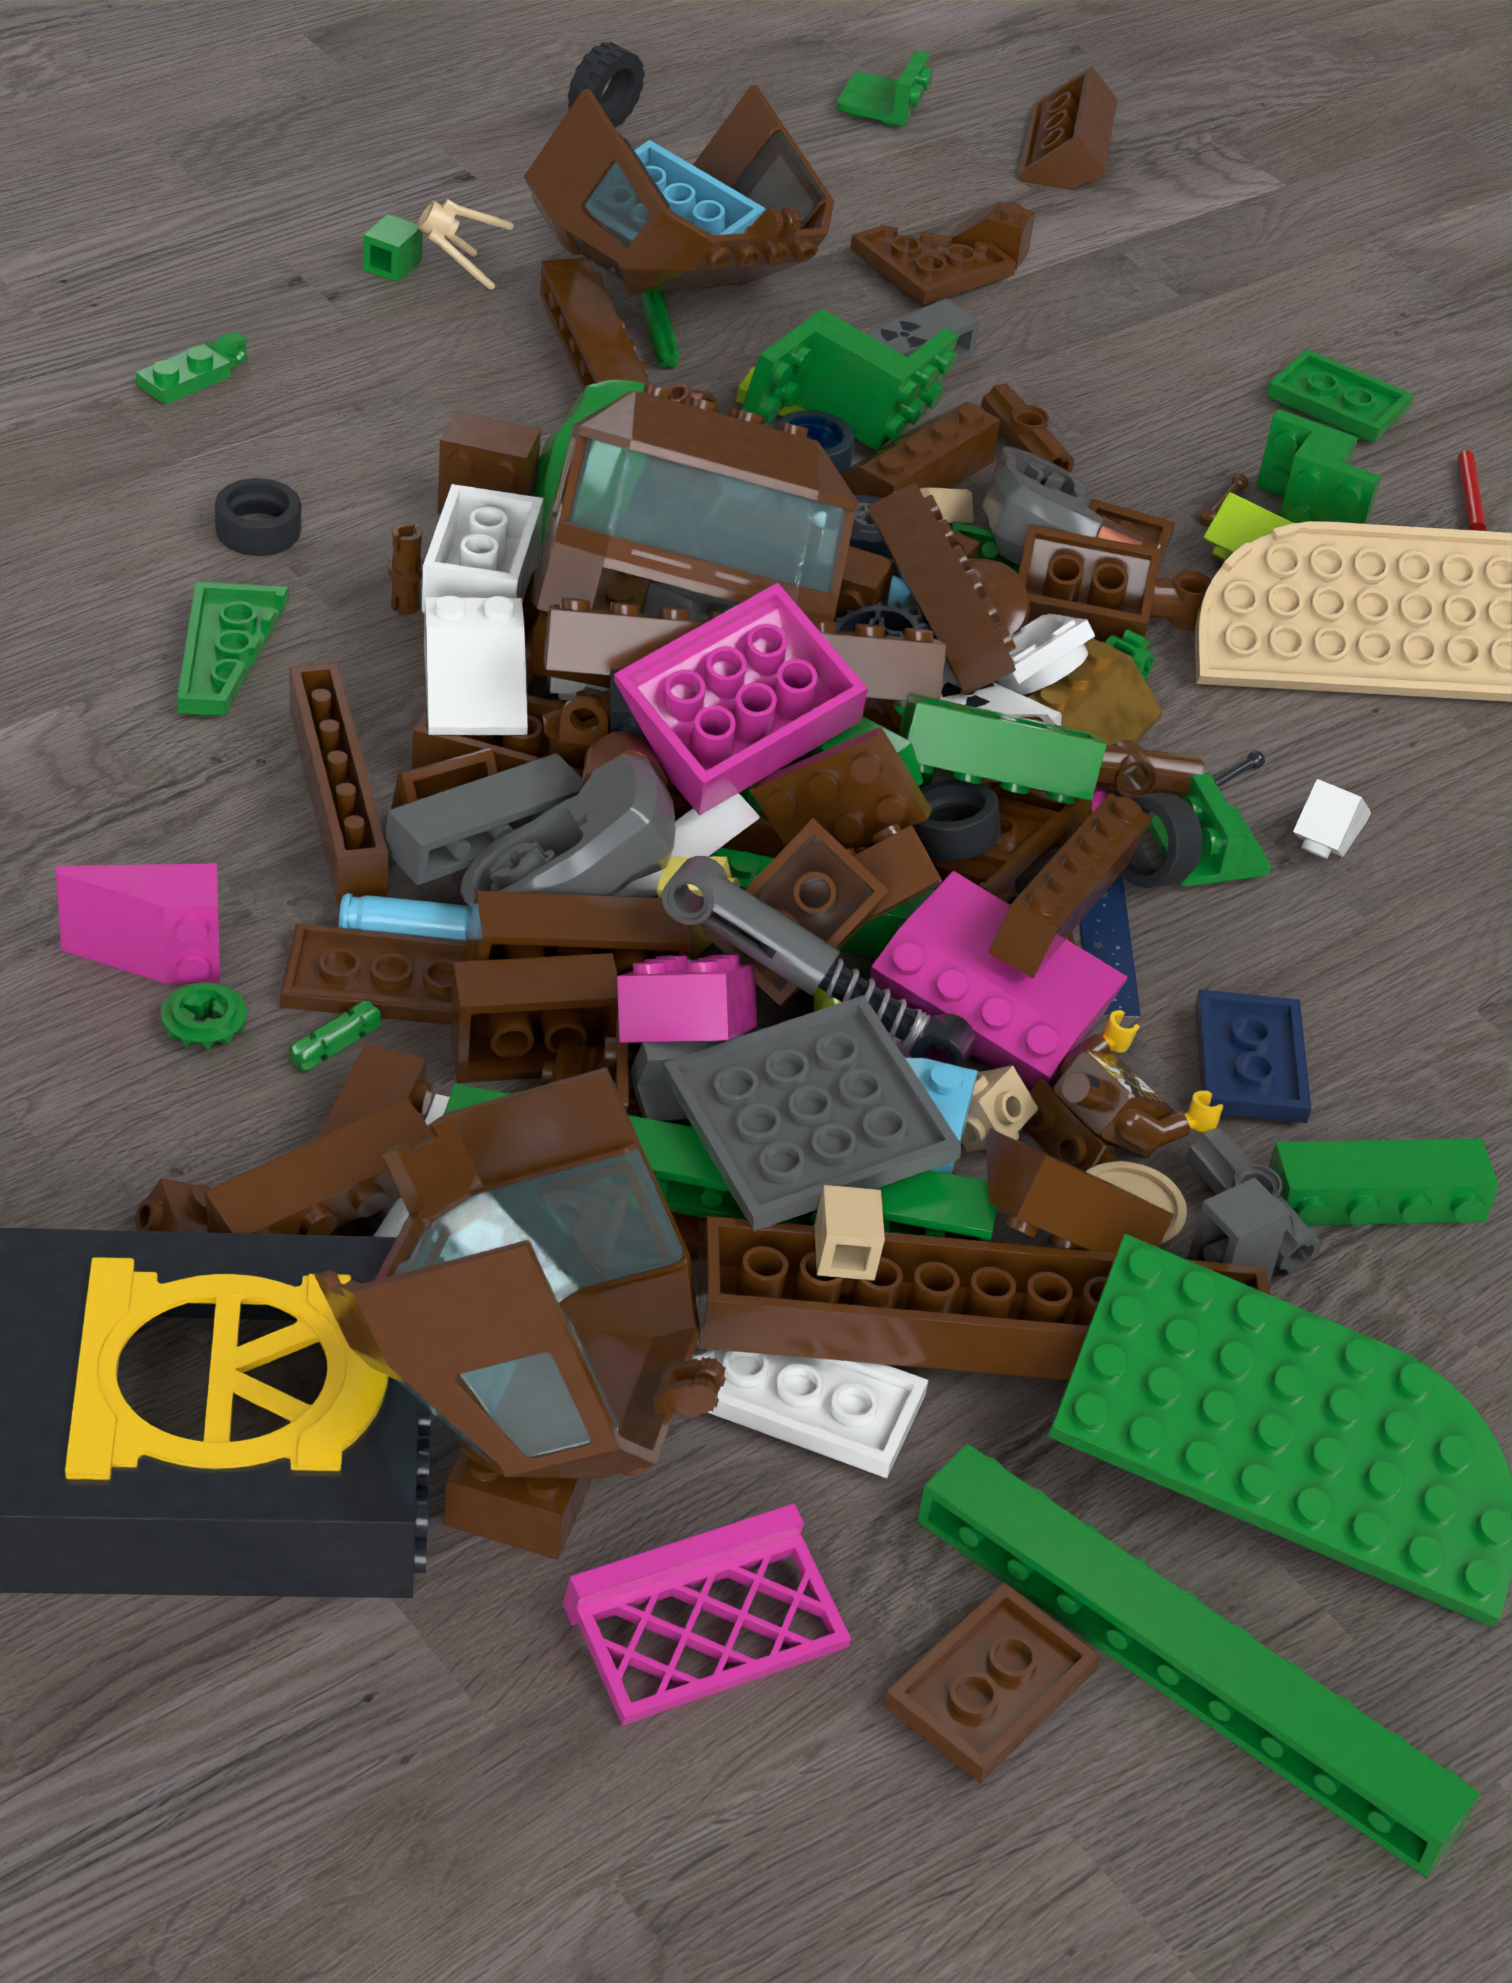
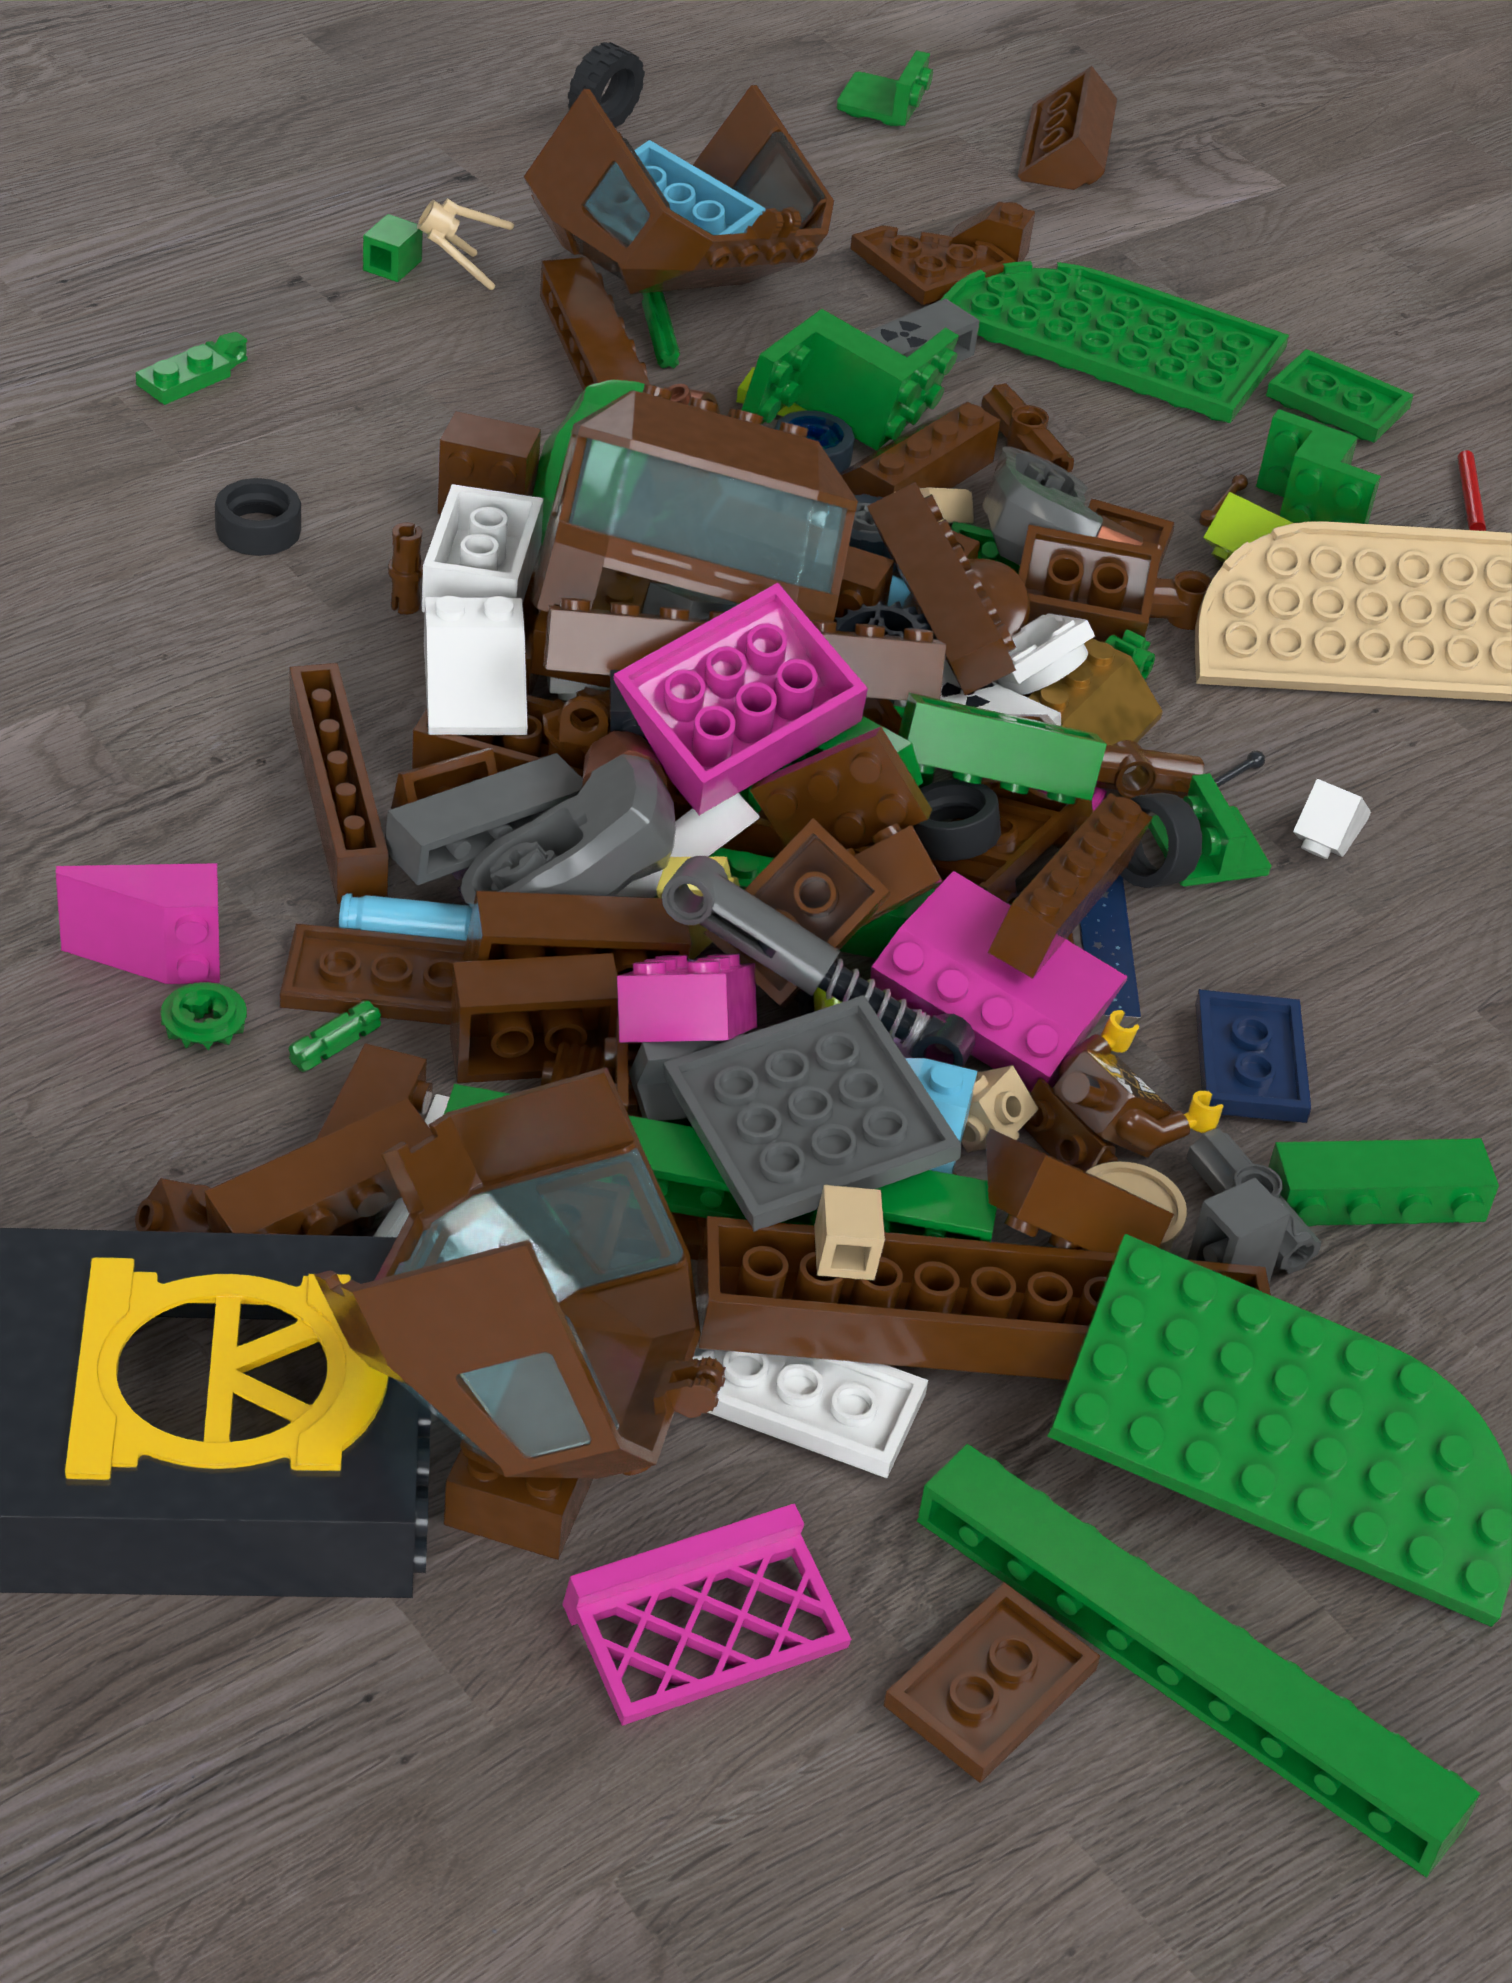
green wing [177,581,289,716] -> none
none -> green plate [940,261,1289,423]

